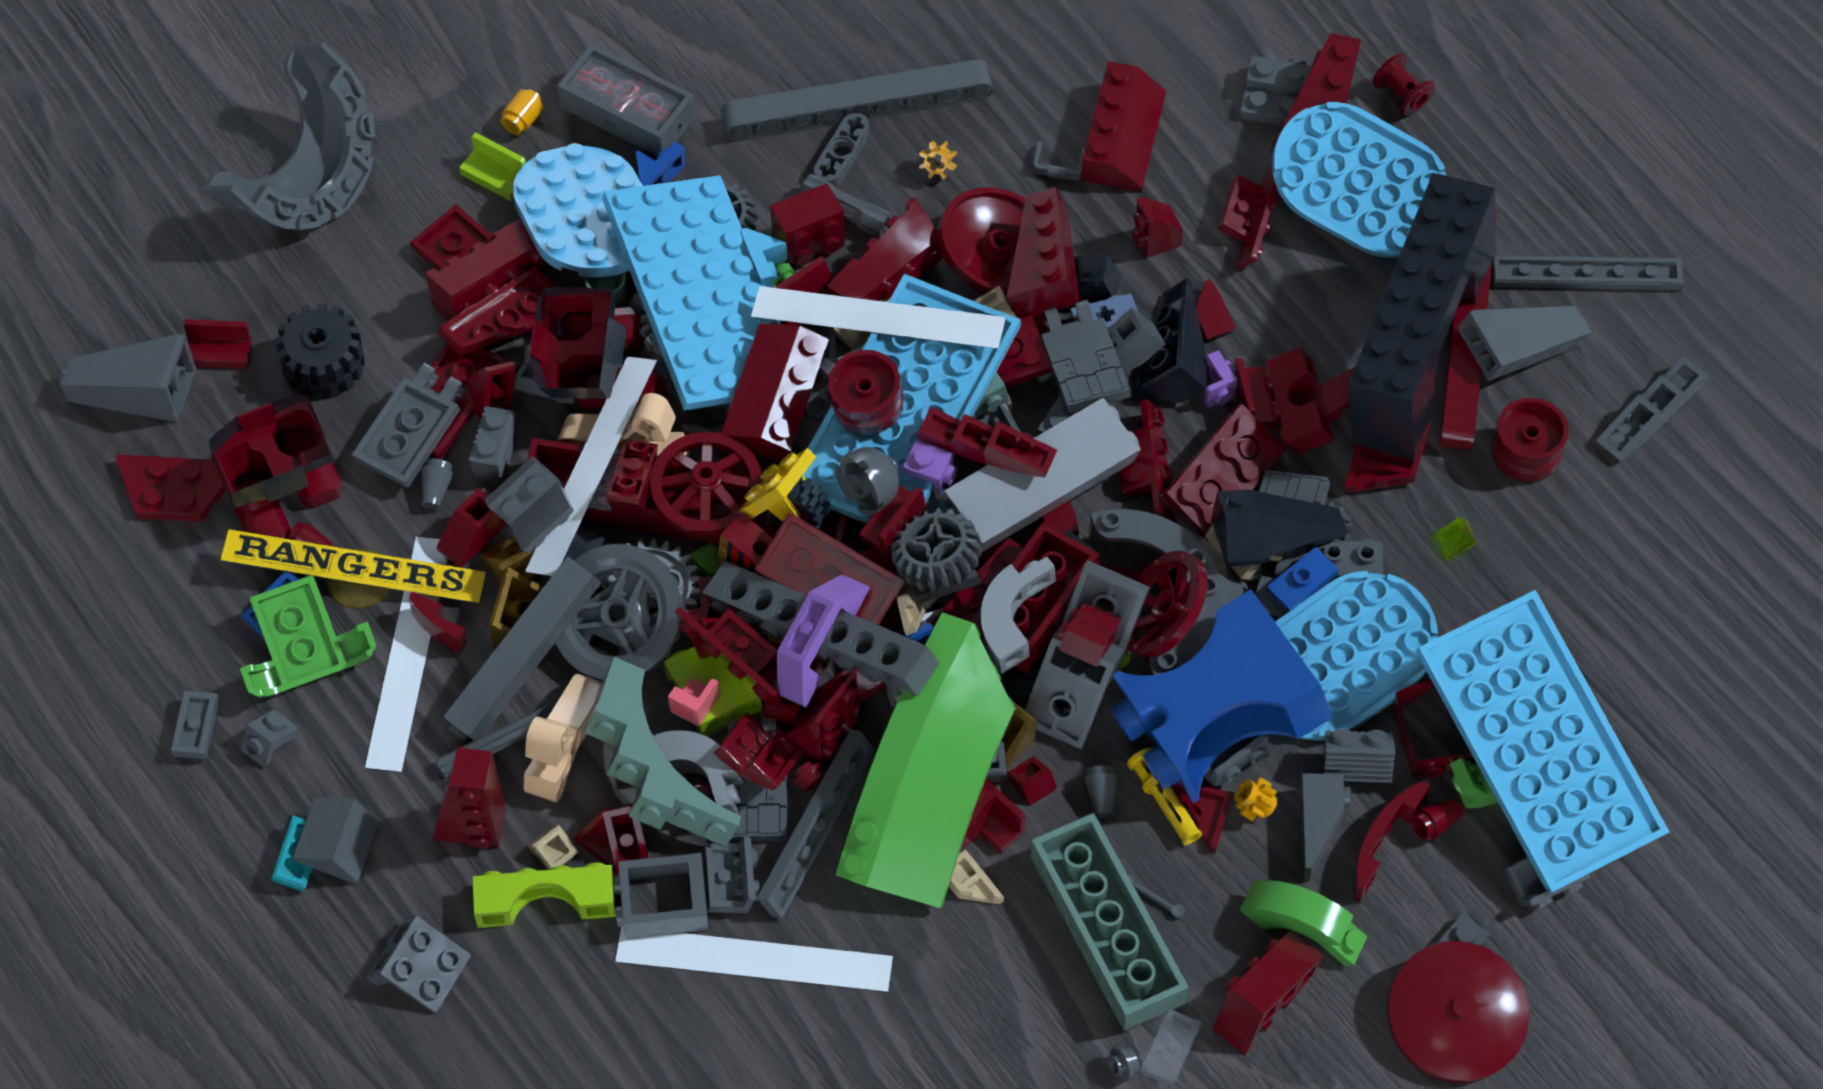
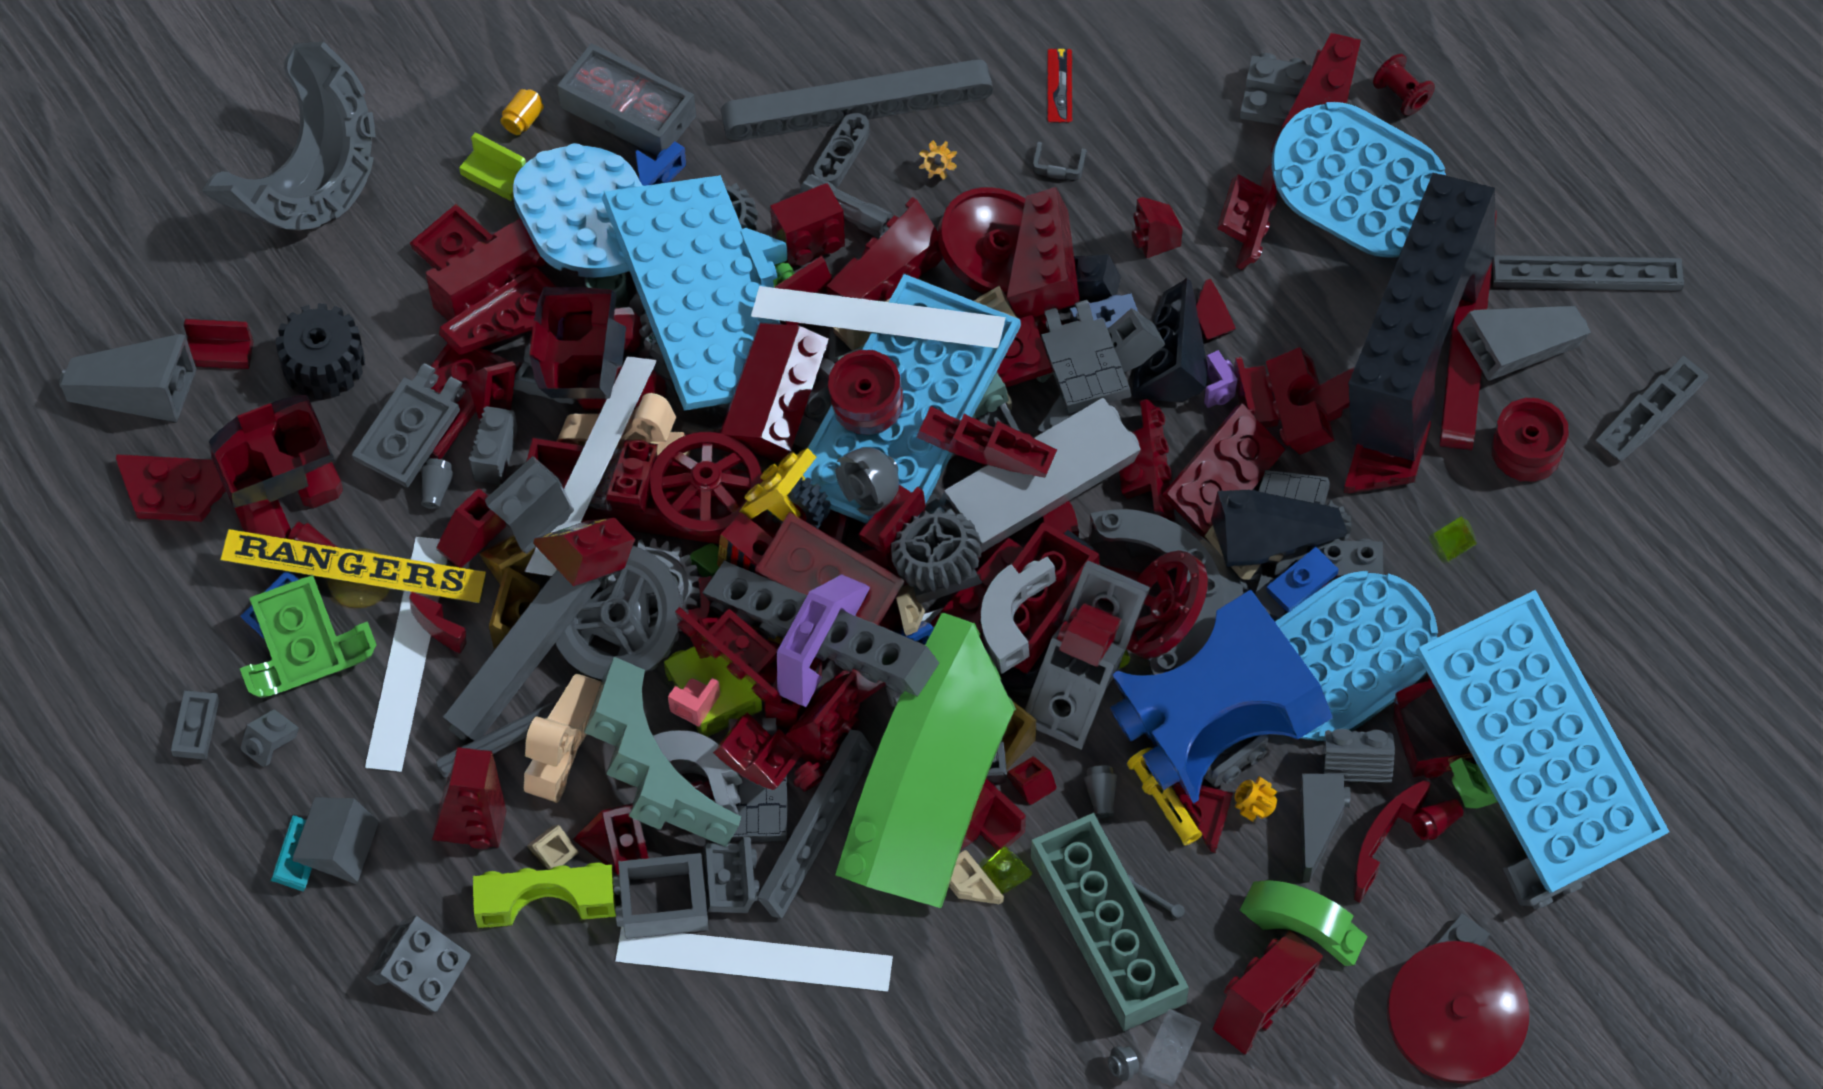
medium lavender bracket [903,440,957,494] -> none
dark red slope [1081,61,1166,192] -> none
none -> dark red slope [533,517,635,586]
none -> clear neon green slope [981,846,1033,895]
none -> red sticker [1048,49,1072,122]

